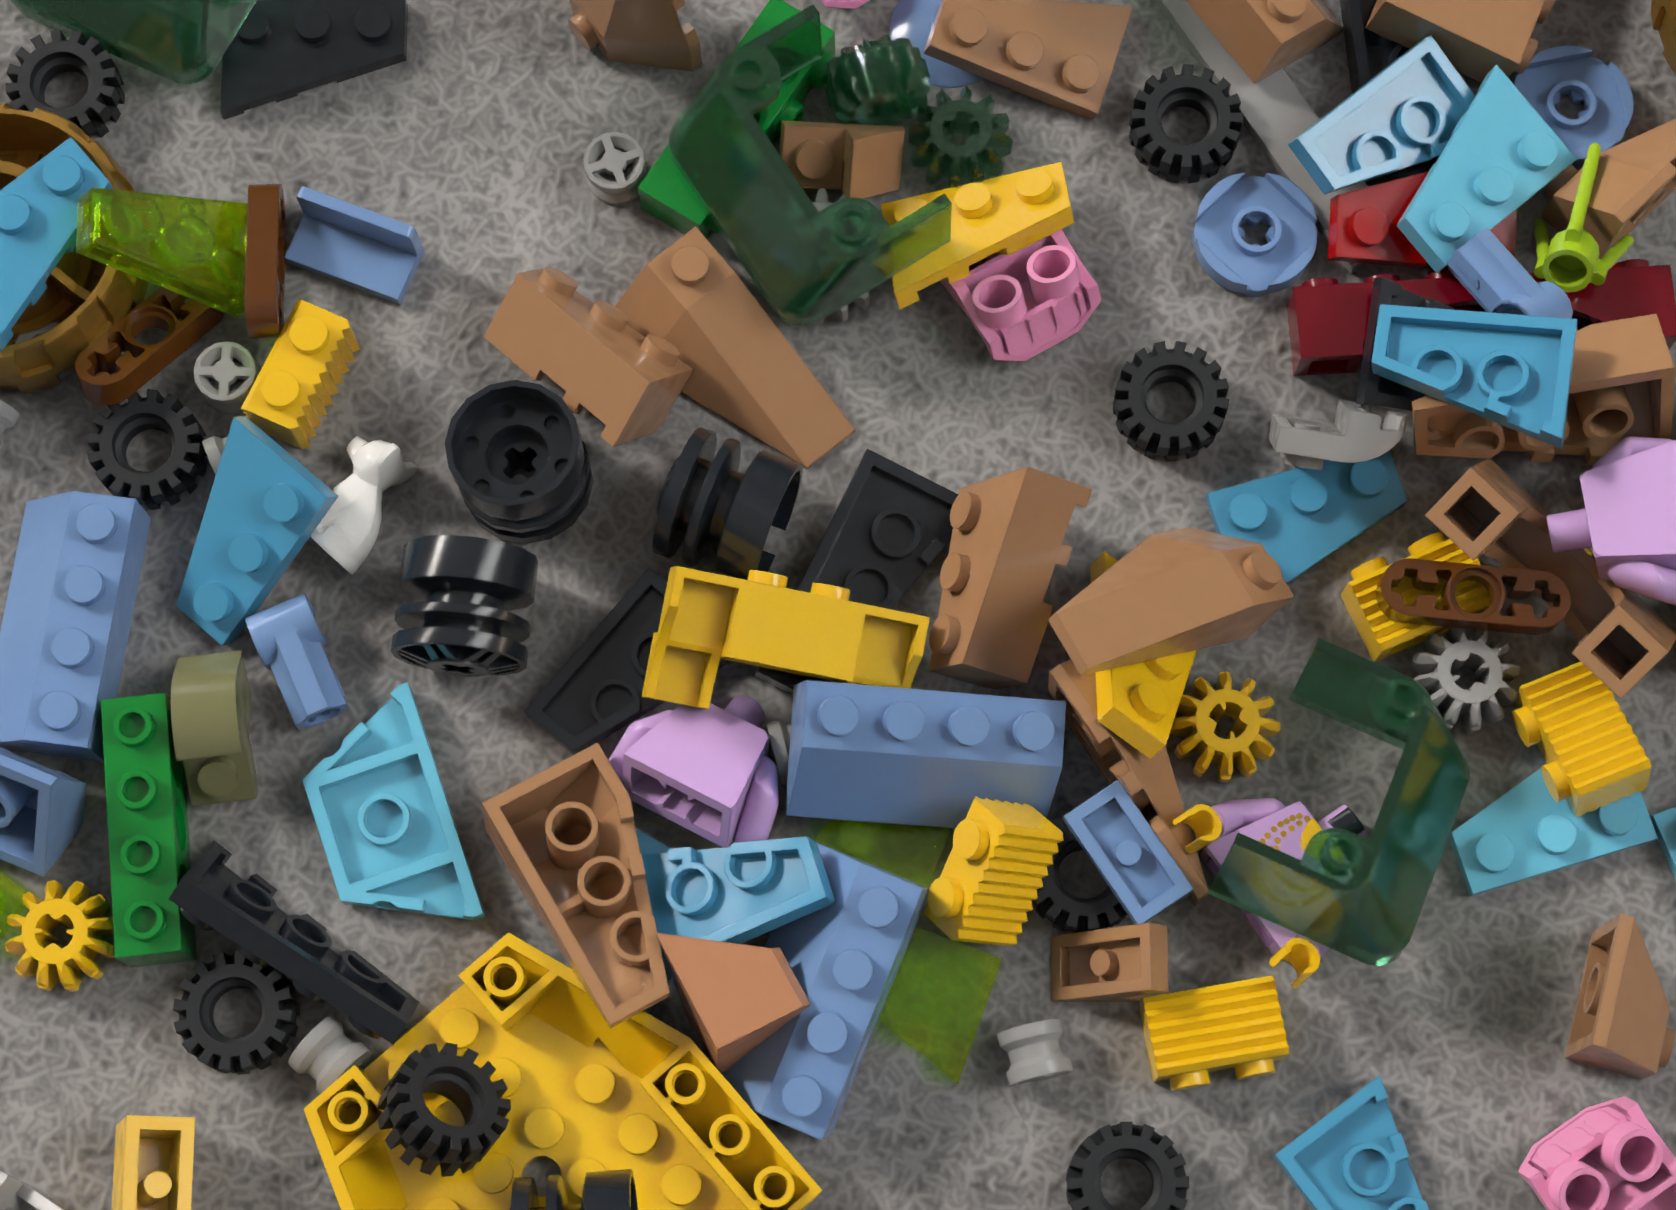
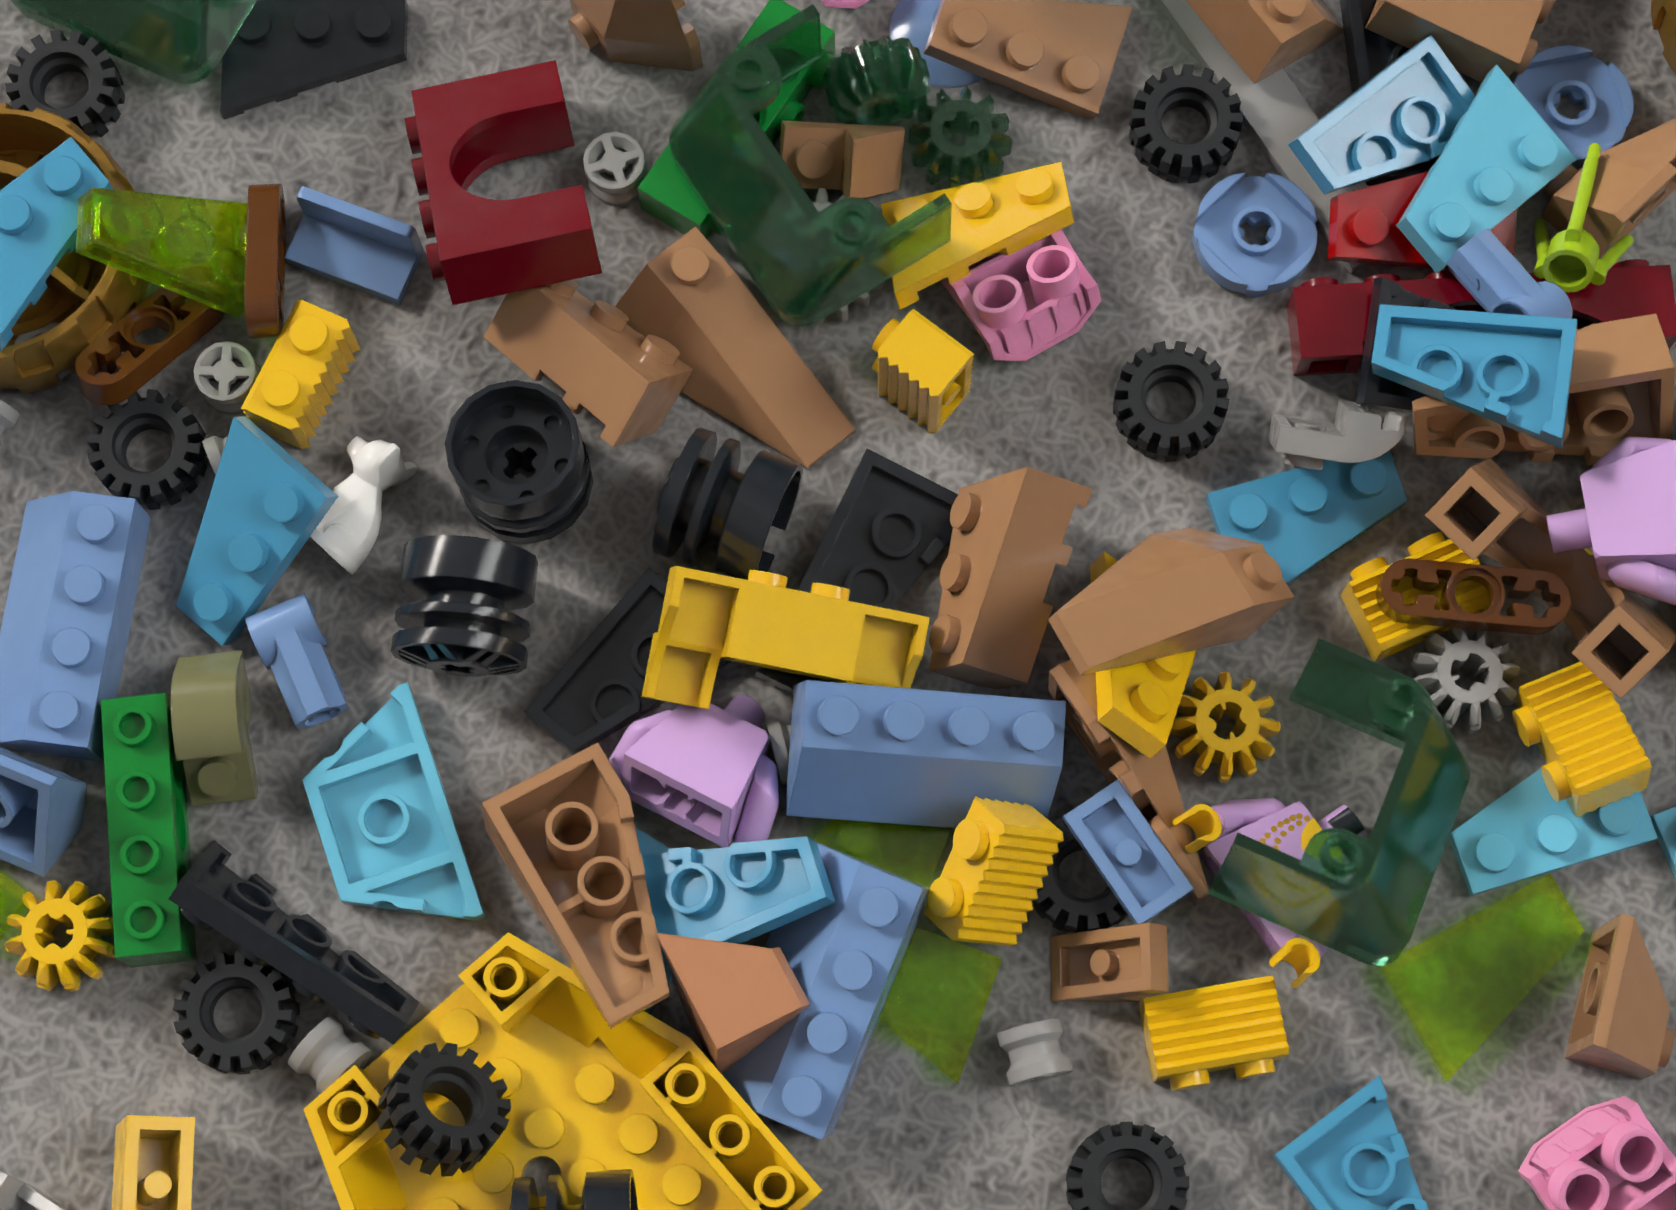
none -> dark red arch [404,60,602,305]
none -> yellow brick [872,309,974,433]
none -> clear neon green wing [1378,873,1585,1083]

